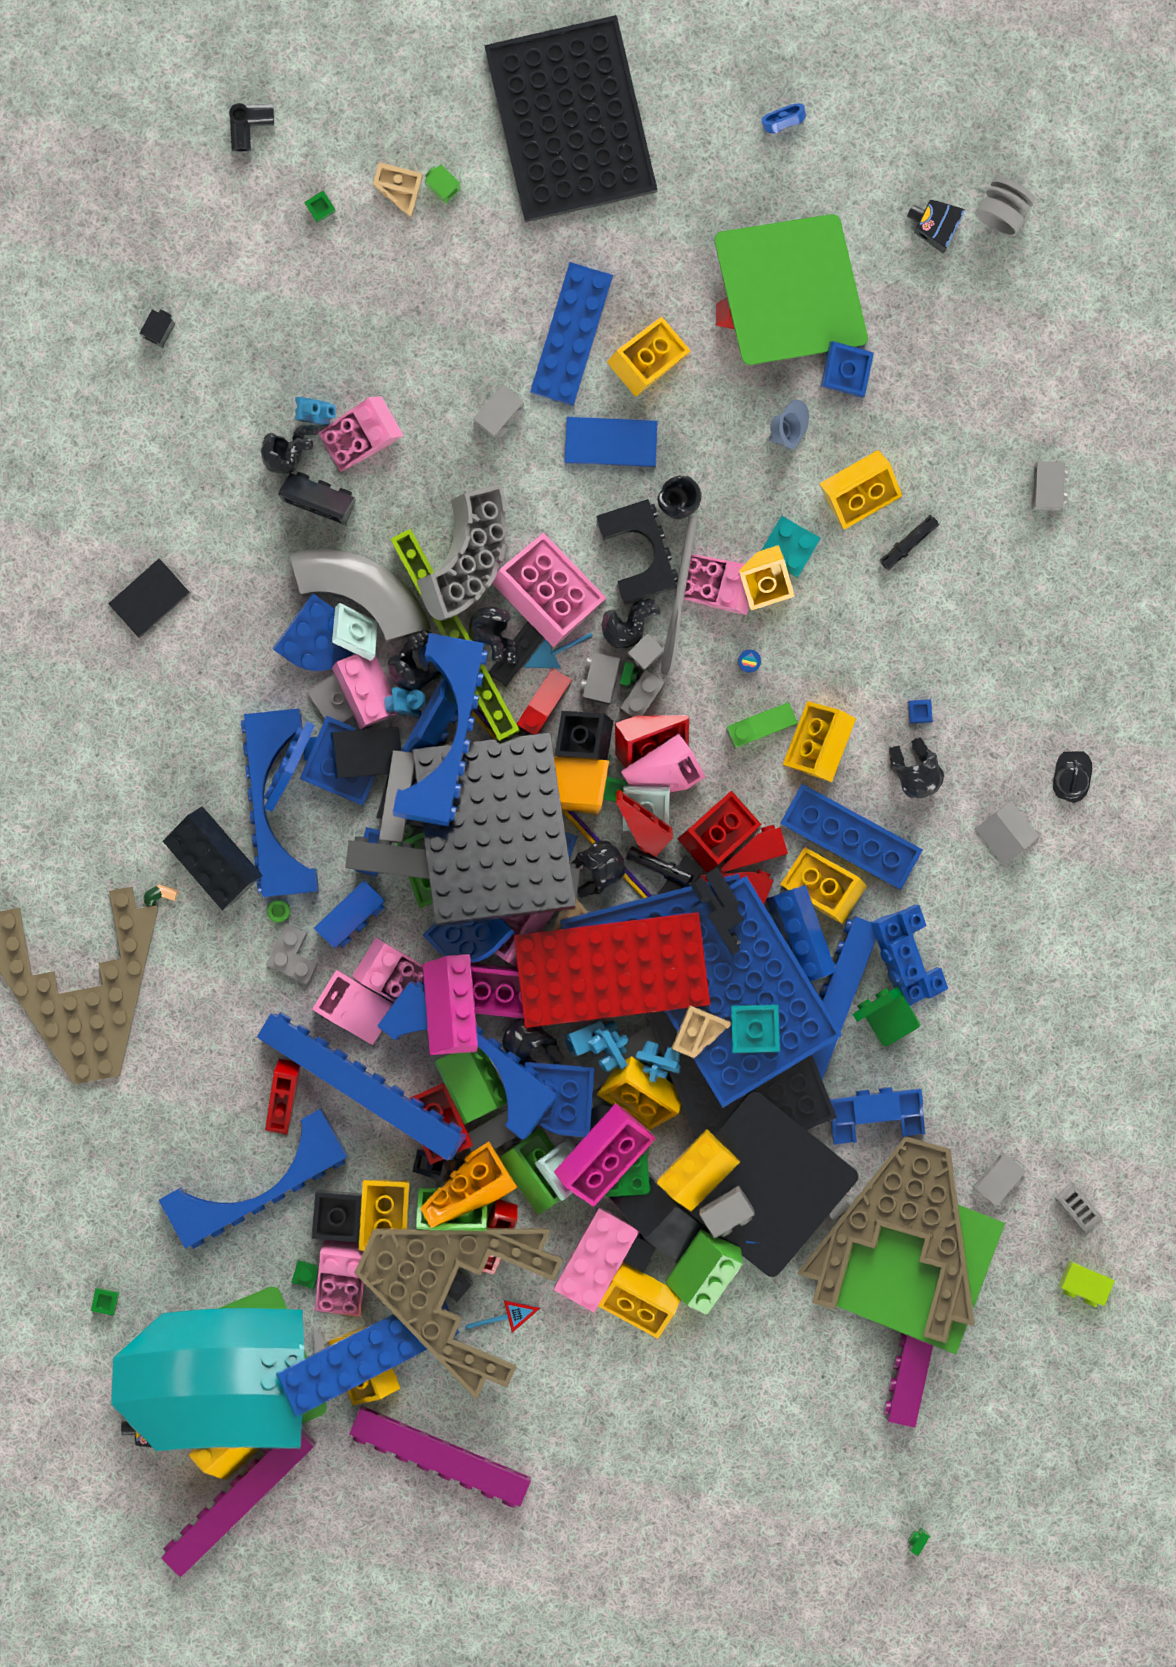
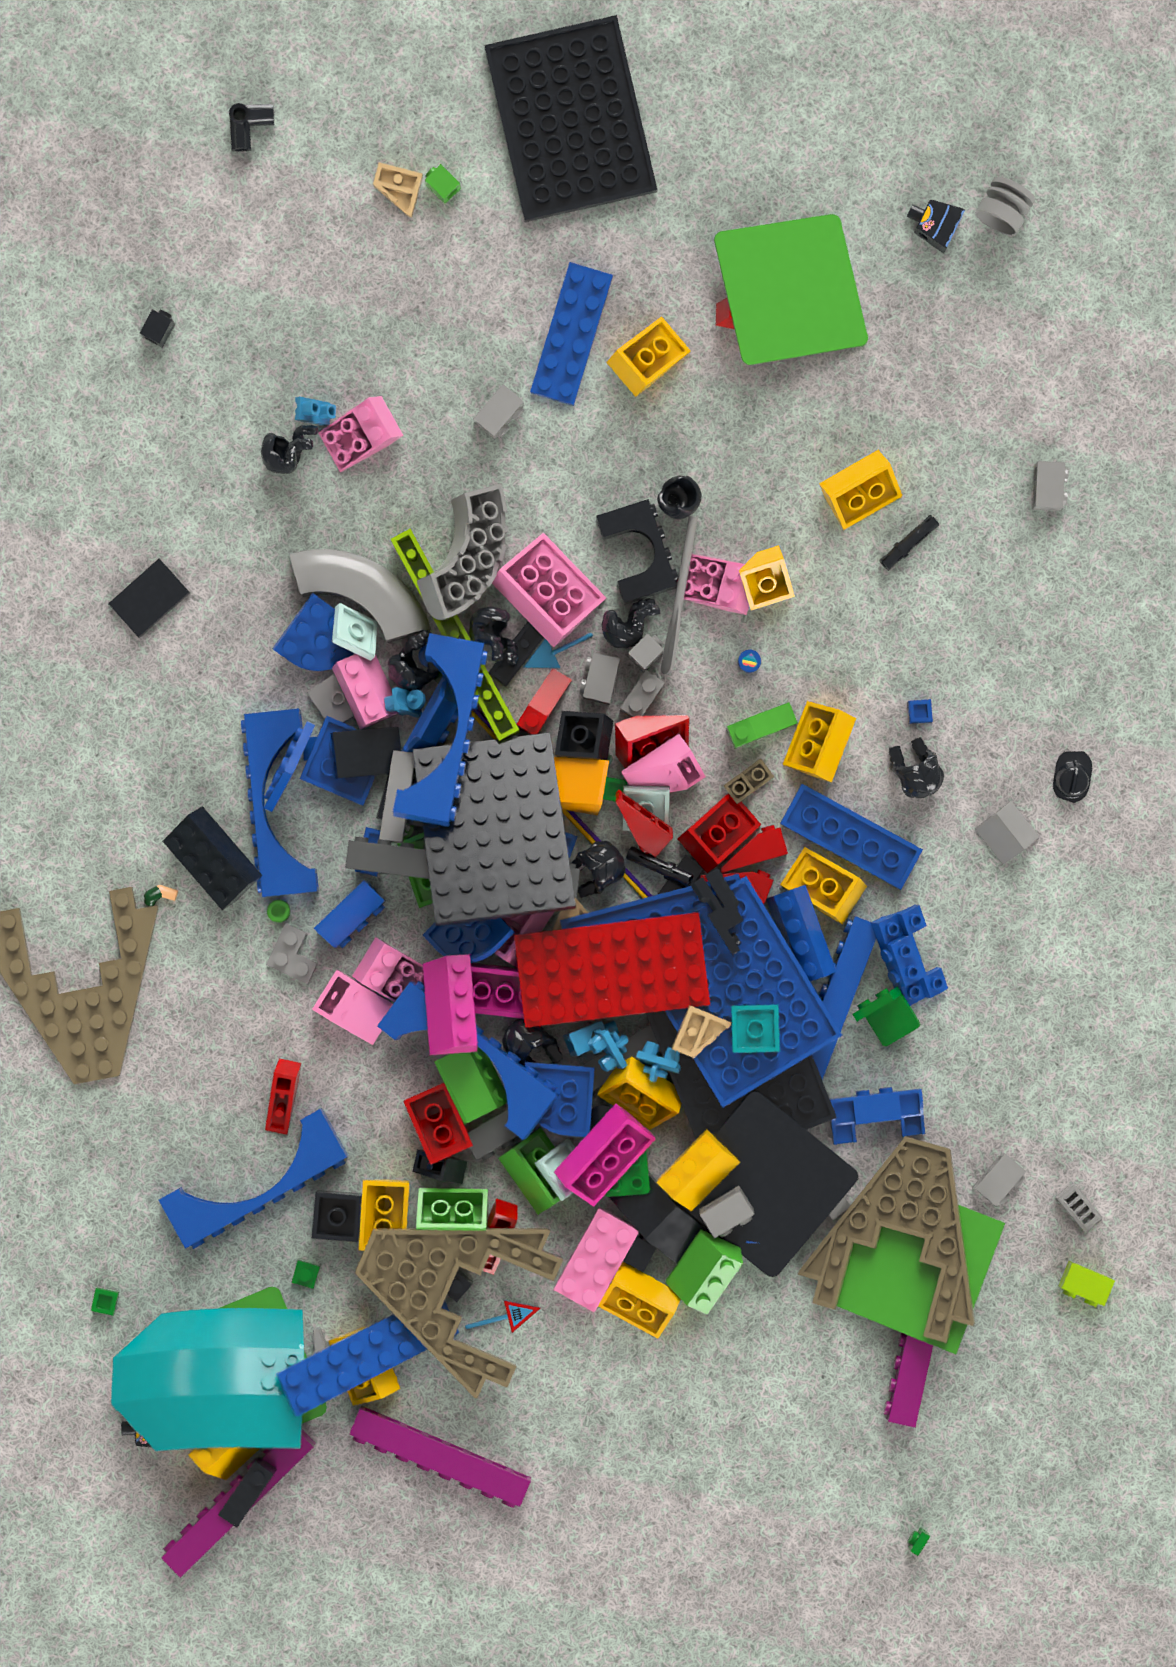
blue brick [257,1012,467,1160] -> none
black slope [278,472,356,526] -> none
green plate [304,190,336,223] -> none
bright pink slope [315,1240,365,1317] -> none
light orange wedge [420,1142,518,1228] -> none
blue tile [565,417,658,467] -> none
green plate [620,662,638,688] -> none
blue plate [761,103,807,134] -> none
teal plate [761,515,821,578] -> none
sand blue piece [769,399,809,449] -> none
blue tile [820,341,874,398] -> none
none -> black slope [218,1456,277,1528]
none -> dark tan slope [723,759,775,804]

